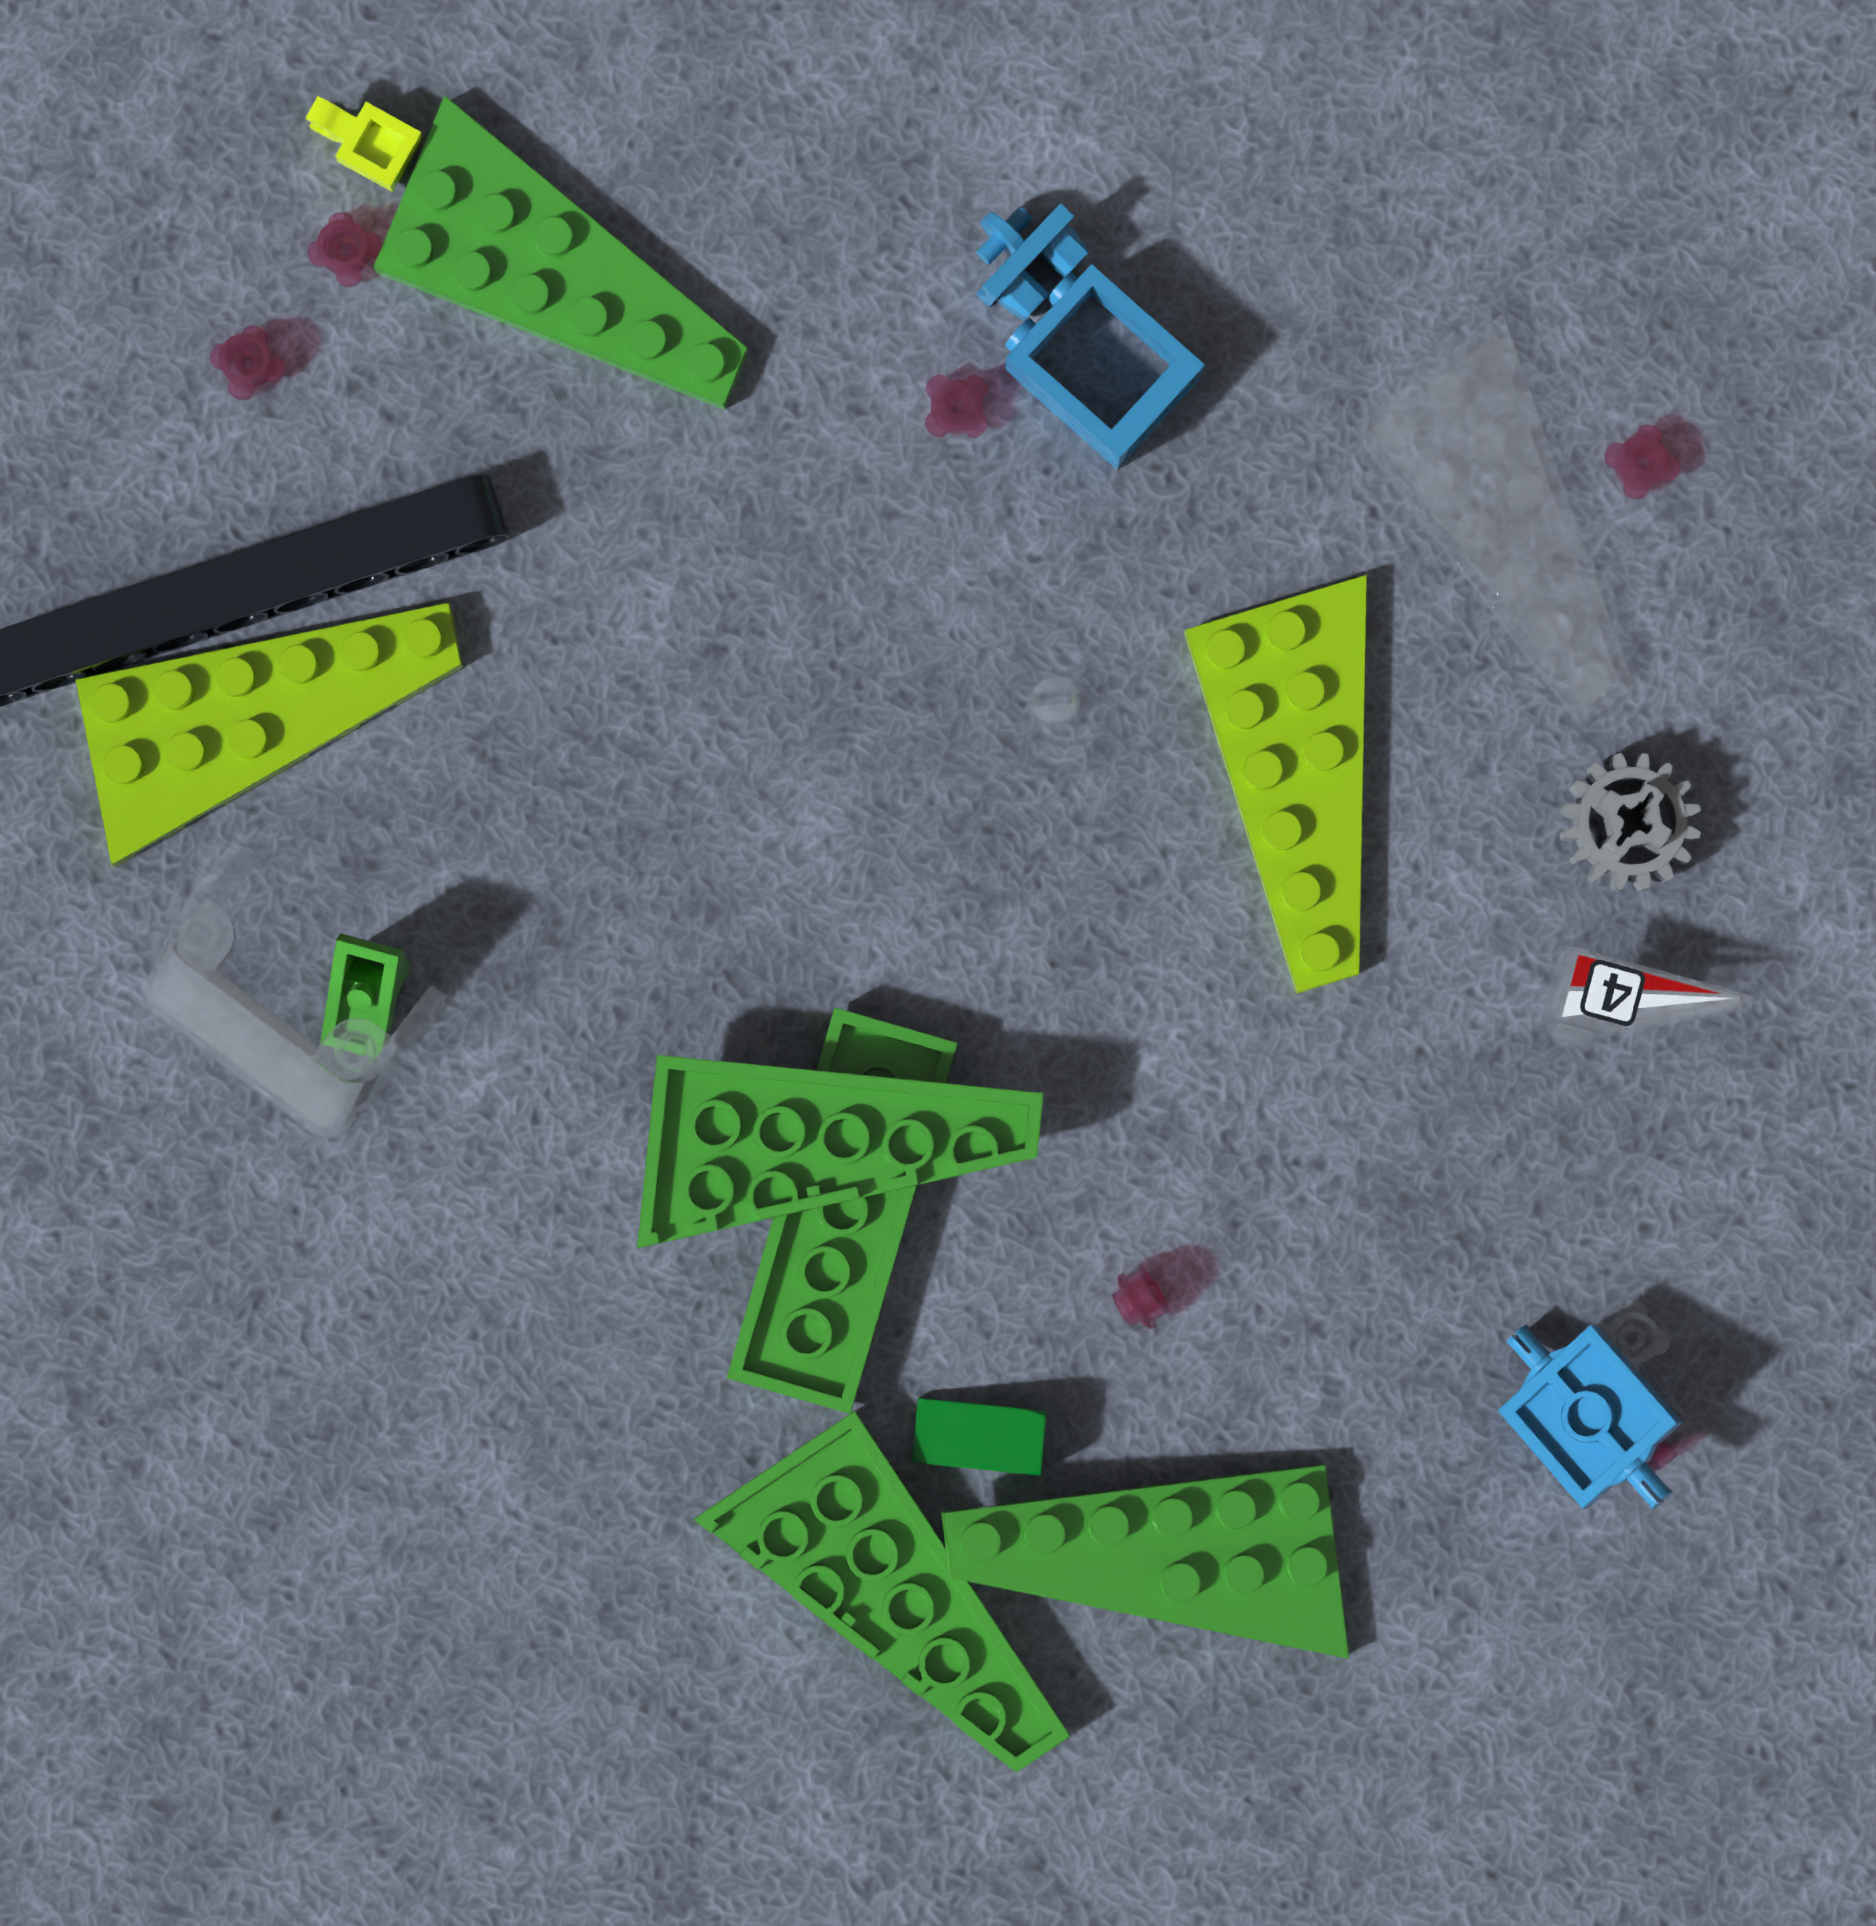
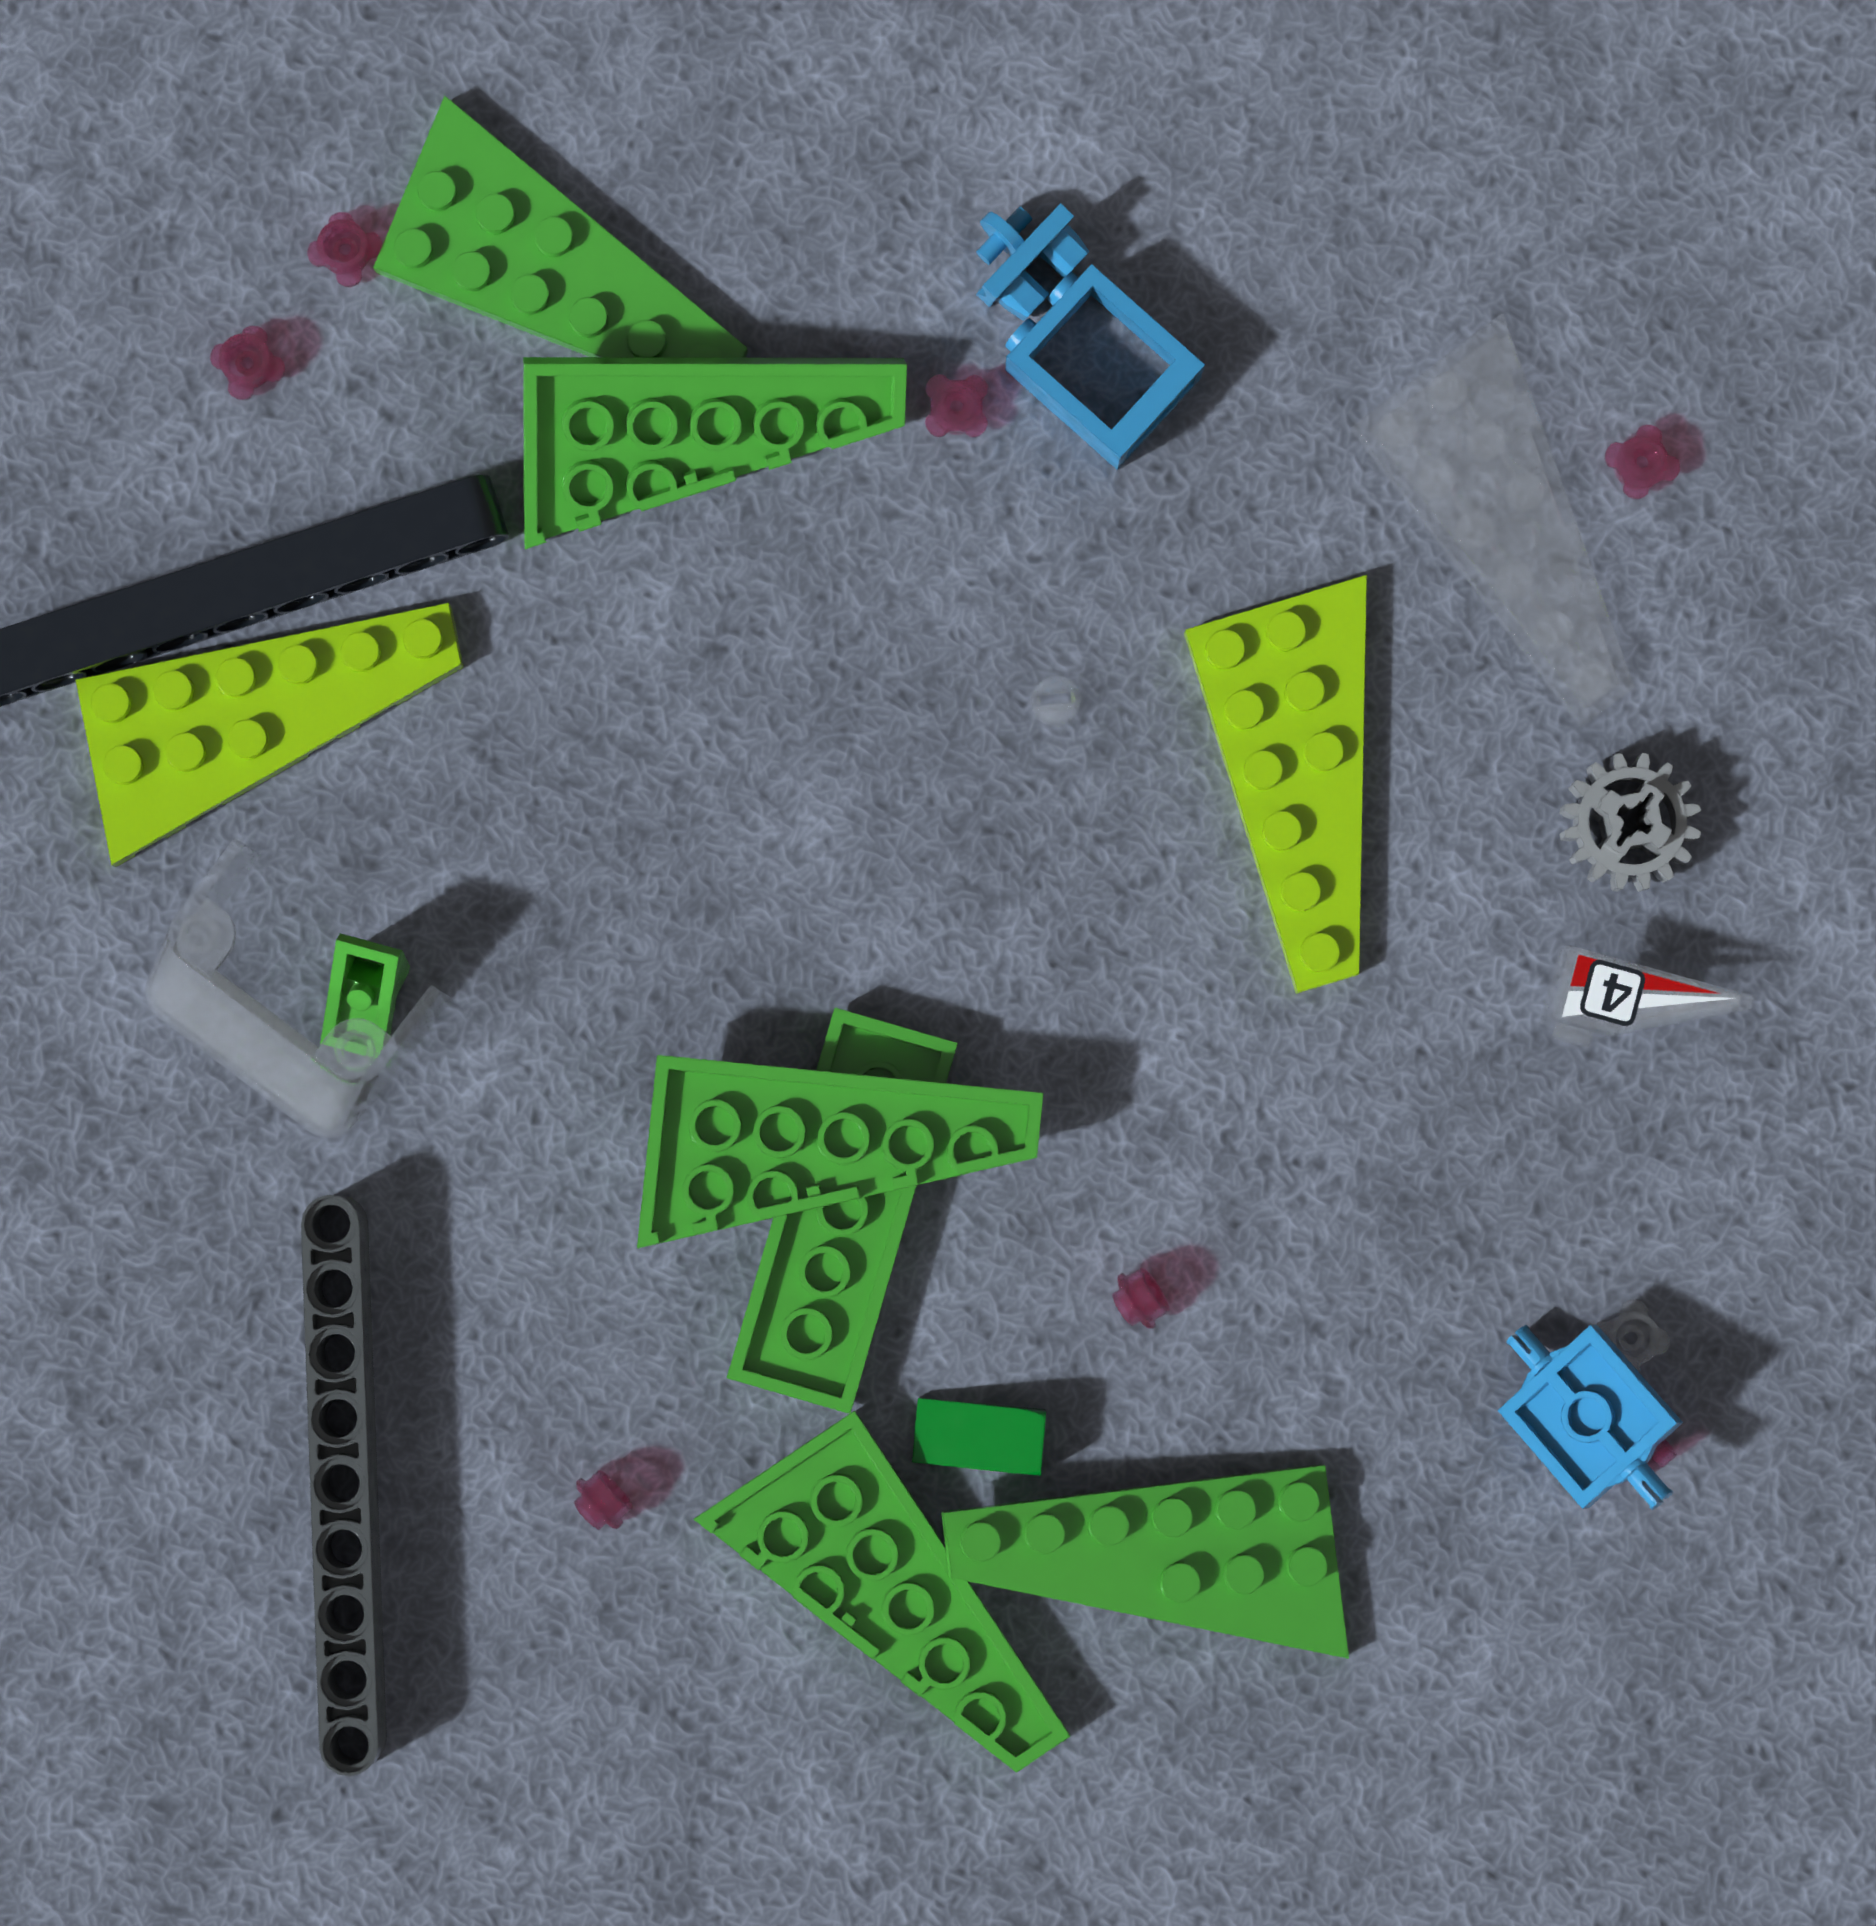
neon yellow plate [306,96,423,192] -> none
none -> dark grey beam [301,1195,387,1776]
none -> bright green wing [523,357,907,549]
none -> clear pink plate [574,1470,633,1530]

